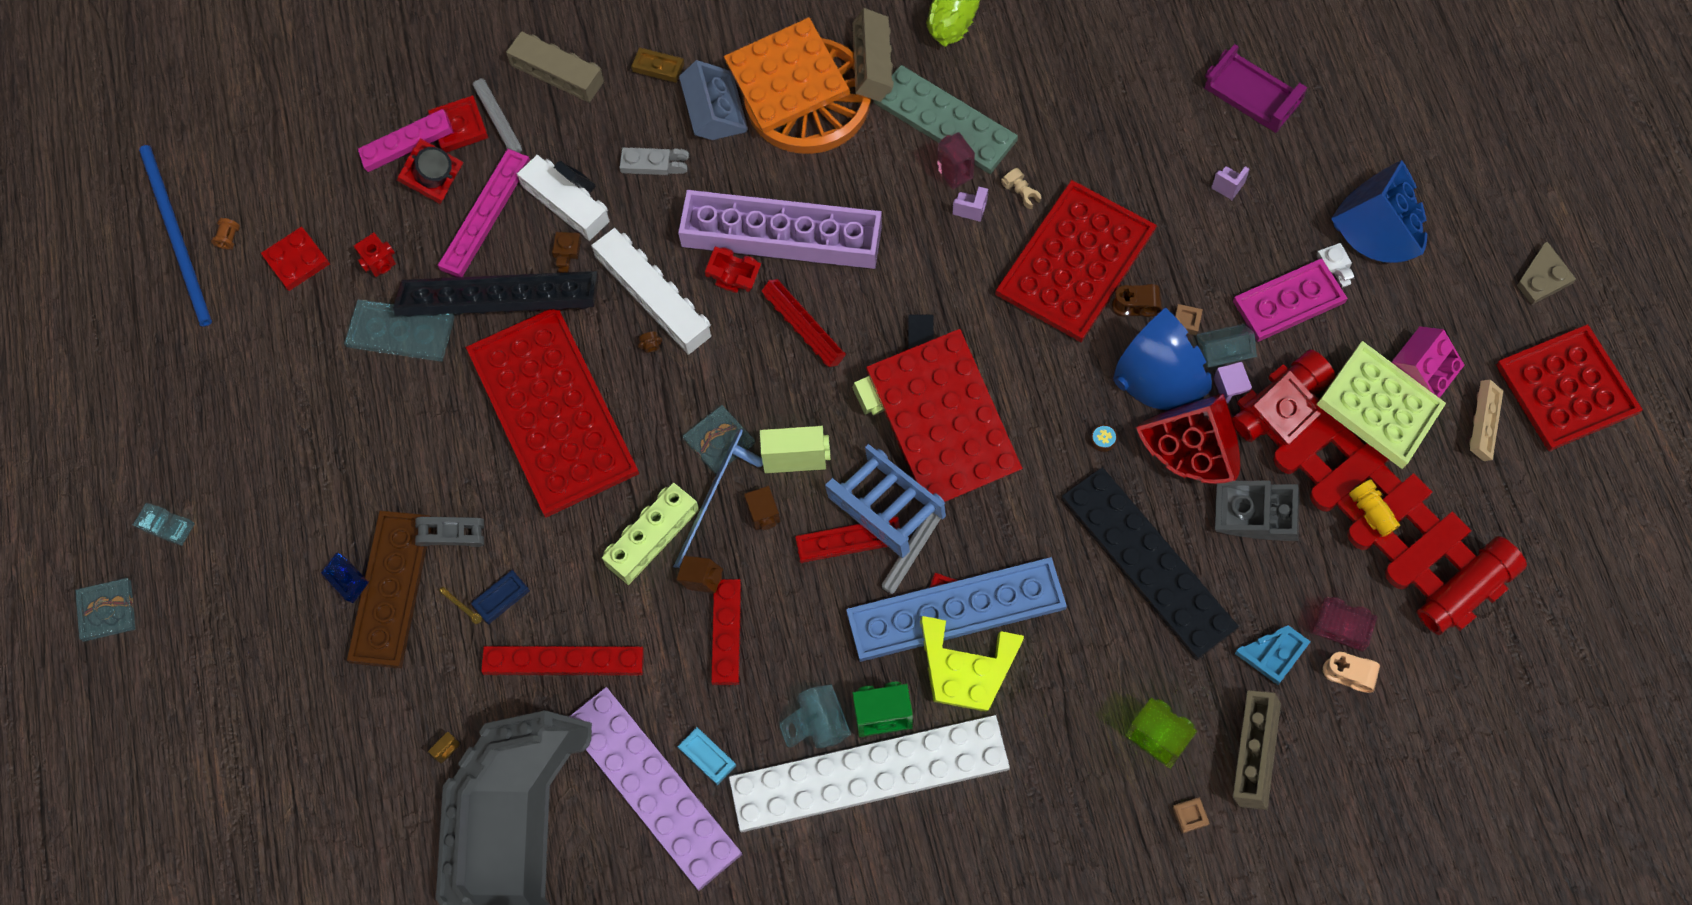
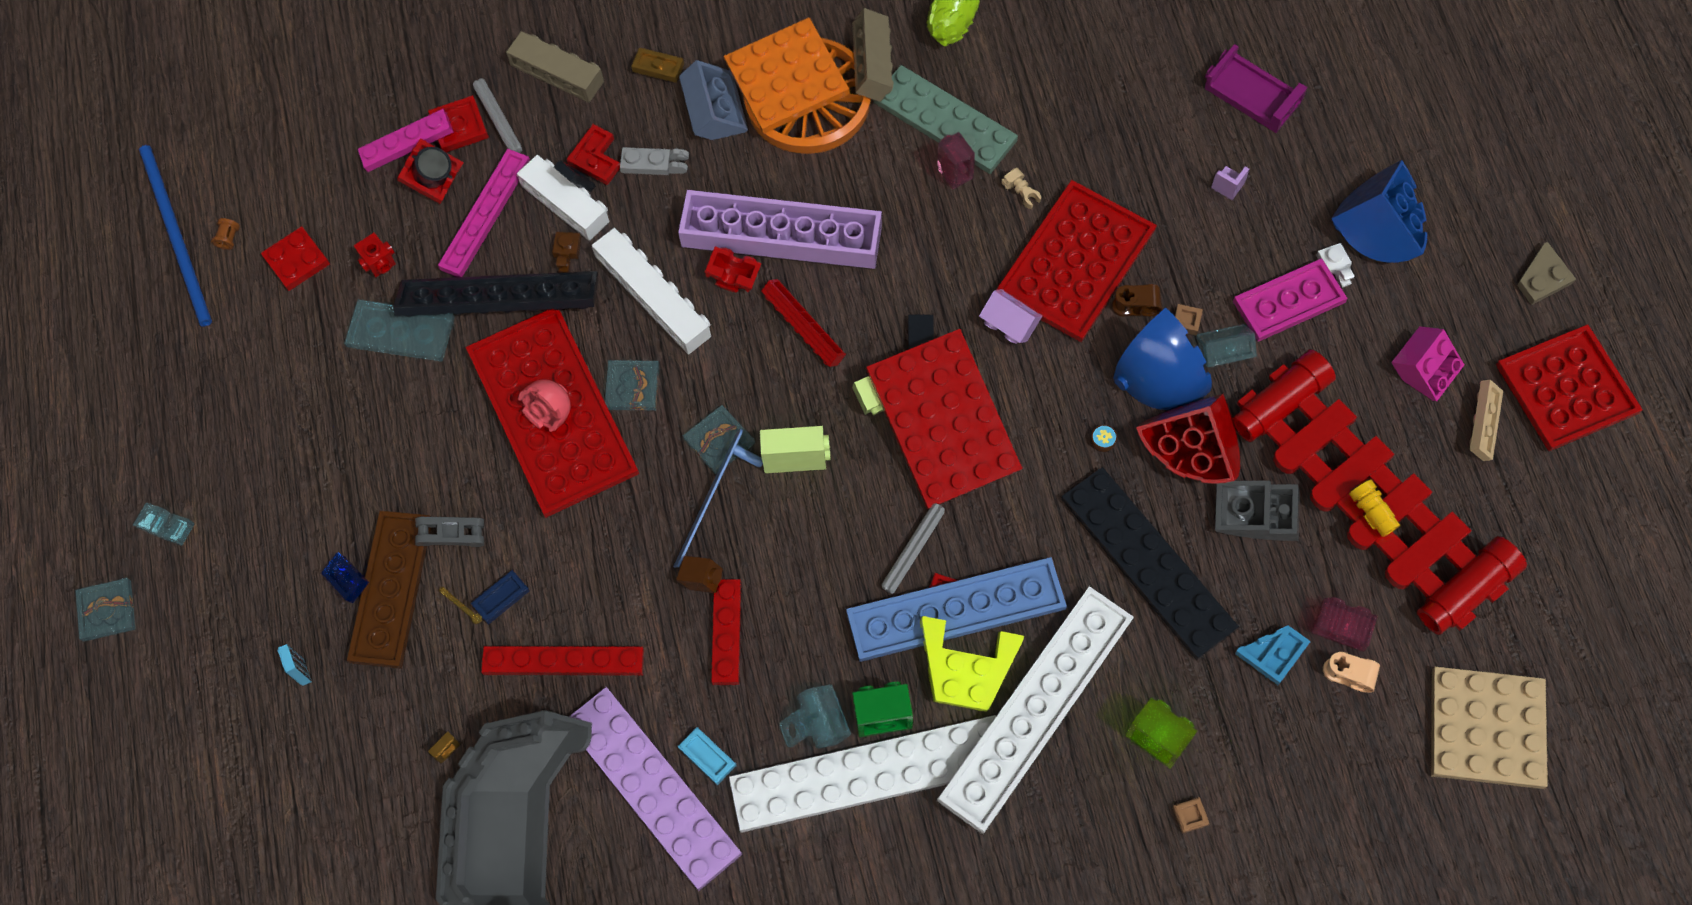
yellowish green brick [602,483,699,585] -> none
reddish brown plate [638,331,662,353] -> none
reddish brown brick [744,486,780,530] -> none
red tile [795,517,900,563] -> none
medium blue fence [825,444,946,558] -> none
lavender panel [953,187,988,222] -> none
lavender panel [1214,362,1252,404] -> none
dark tan brick [1233,691,1281,810] -> none
plate [1250,371,1324,445] -> none
yellowish green plate [1316,341,1446,469] -> none
none -> medium azure tile [278,644,312,686]
none -> coral cylinder [518,379,571,432]
none -> red plate [566,124,620,185]
none -> clear light blue tile [605,360,659,410]
none -> white plate [937,586,1134,834]
none -> lavender brick [979,289,1042,344]
none -> tan plate [1431,667,1548,789]

